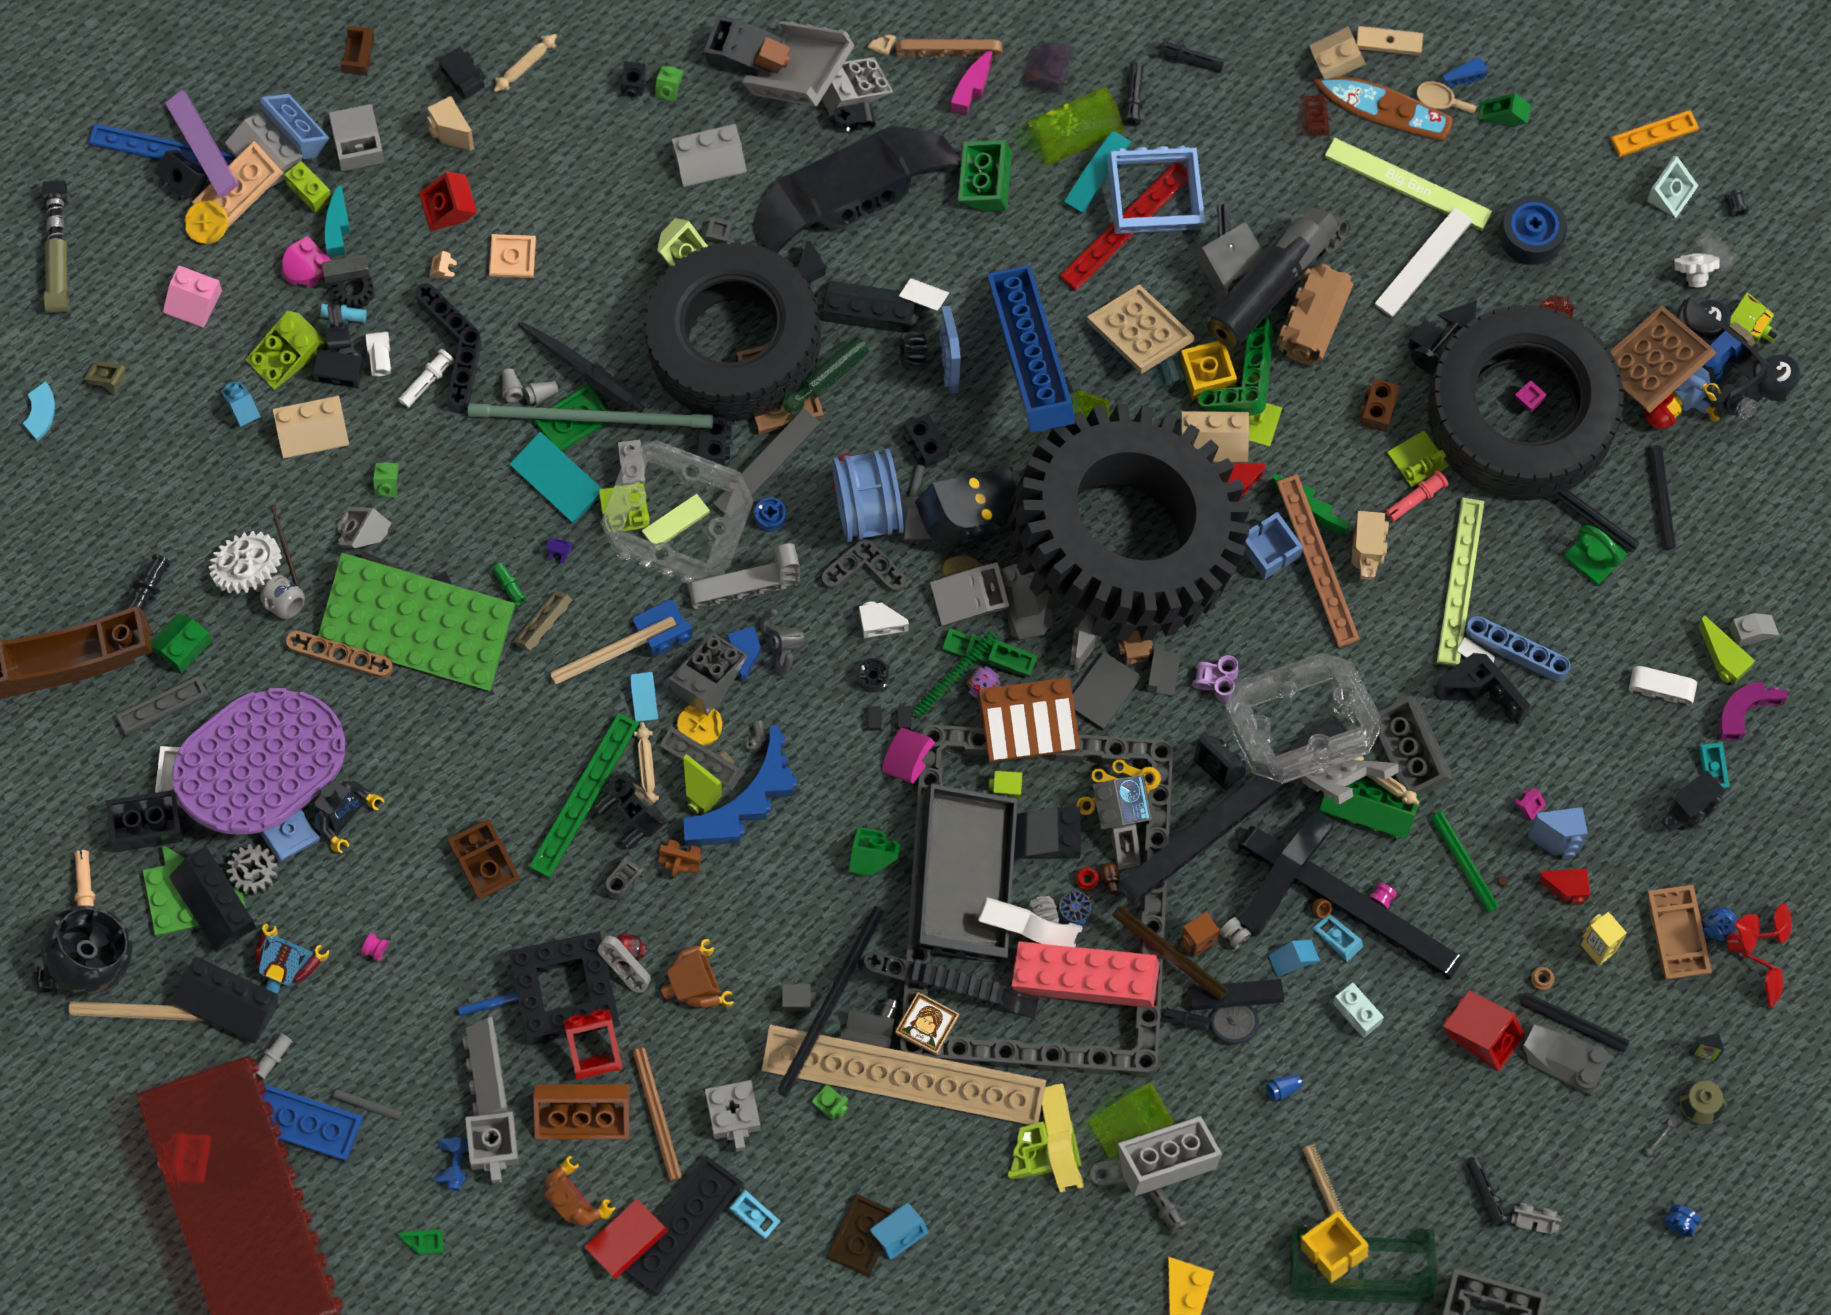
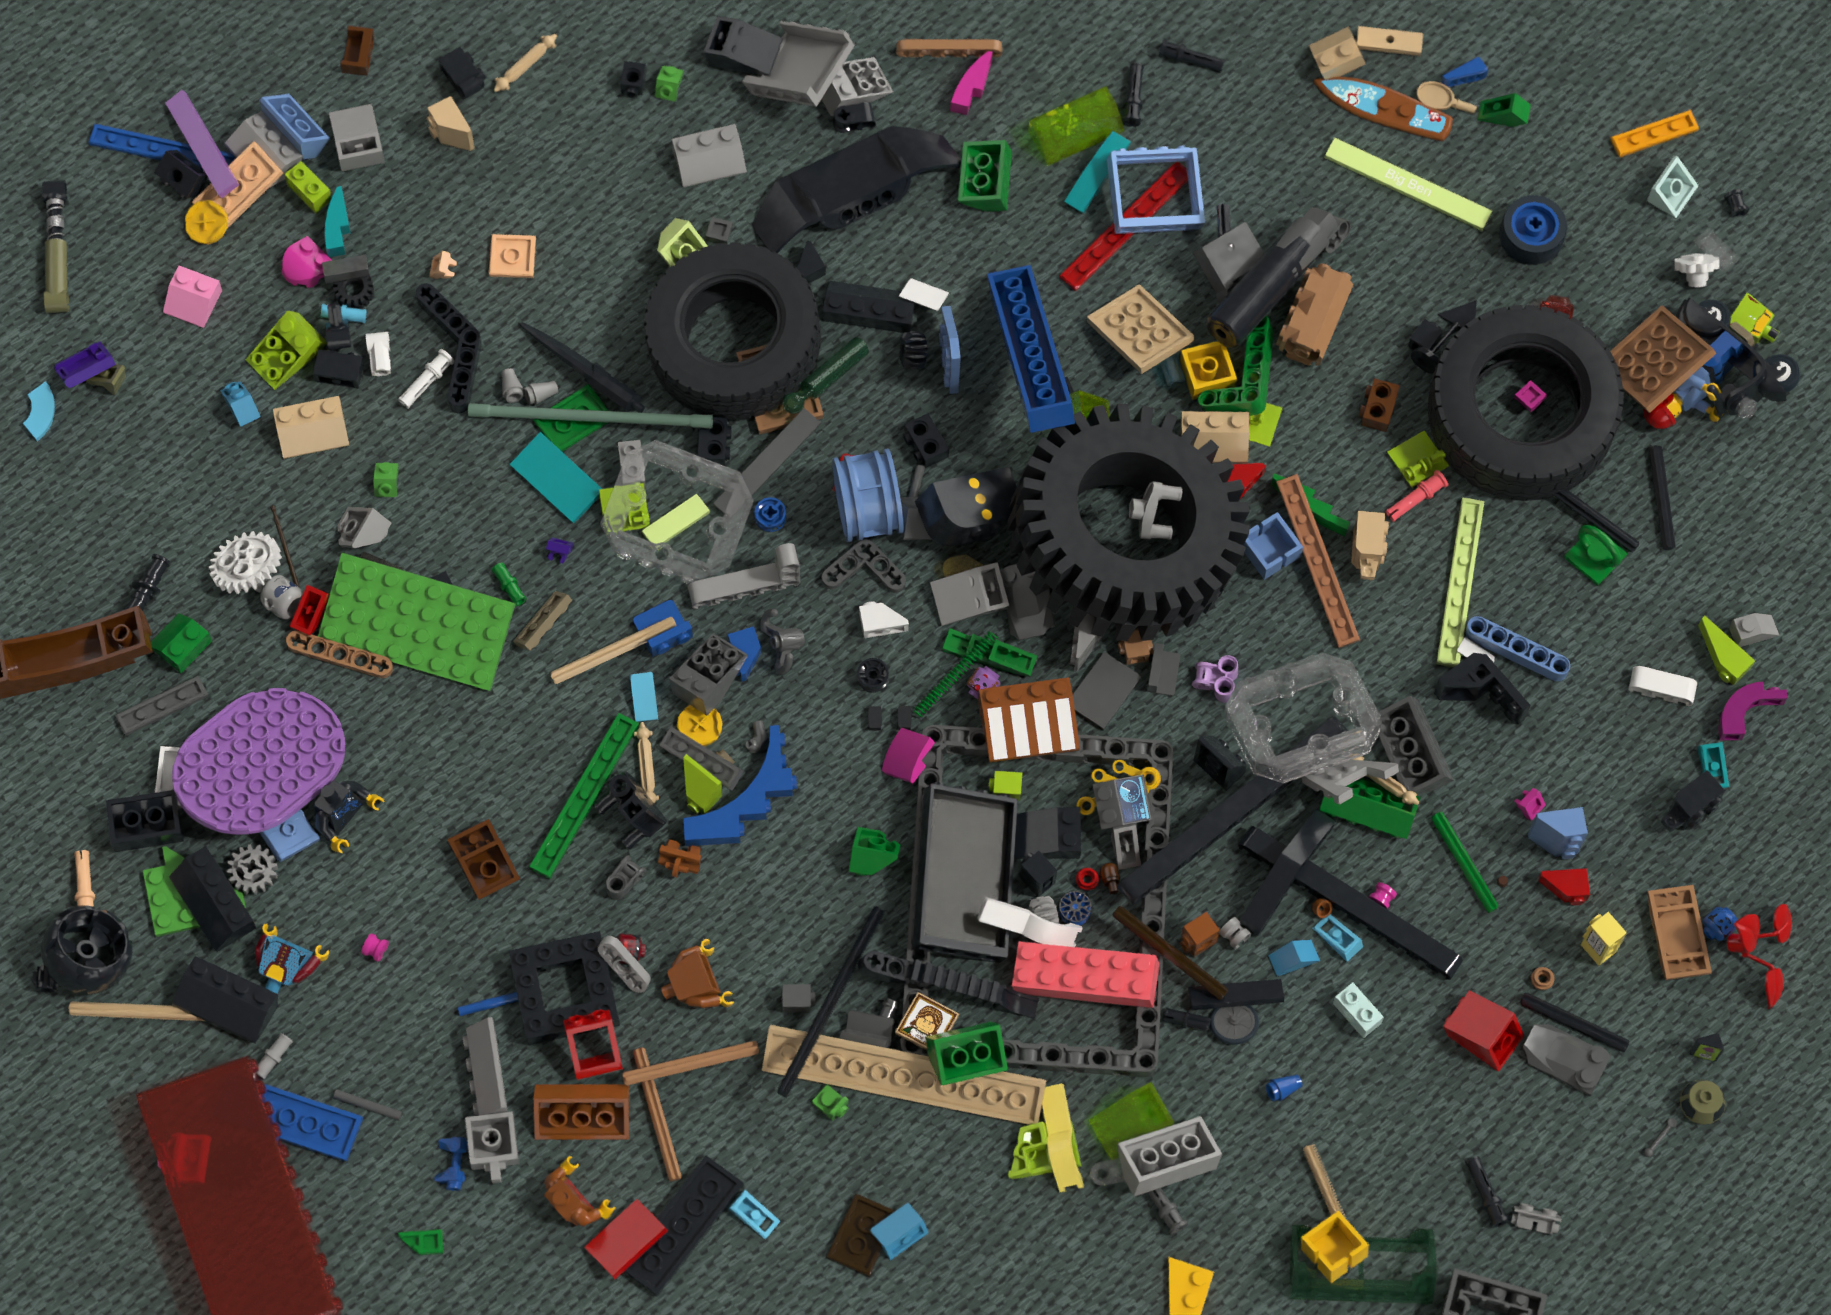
red slope [419,171,477,231] -> none
light grey hinge [705,1080,761,1152] -> none
brick [754,37,790,74] -> none
tan tile [868,35,896,57] -> none
clear purple slope [1020,42,1074,95] -> none
clear red slope [1303,95,1330,136] -> none
white tile [1375,207,1473,318] -> none
blue wheel [1663,1204,1701,1238] -> none
none -> dark purple container [54,341,116,388]
none -> red slope [290,585,328,635]
none -> medium nougat axle [622,1041,759,1086]
none -> green slope [925,1022,1008,1086]
none -> black brick [1020,851,1057,897]
none -> light grey connector [1129,482,1182,540]

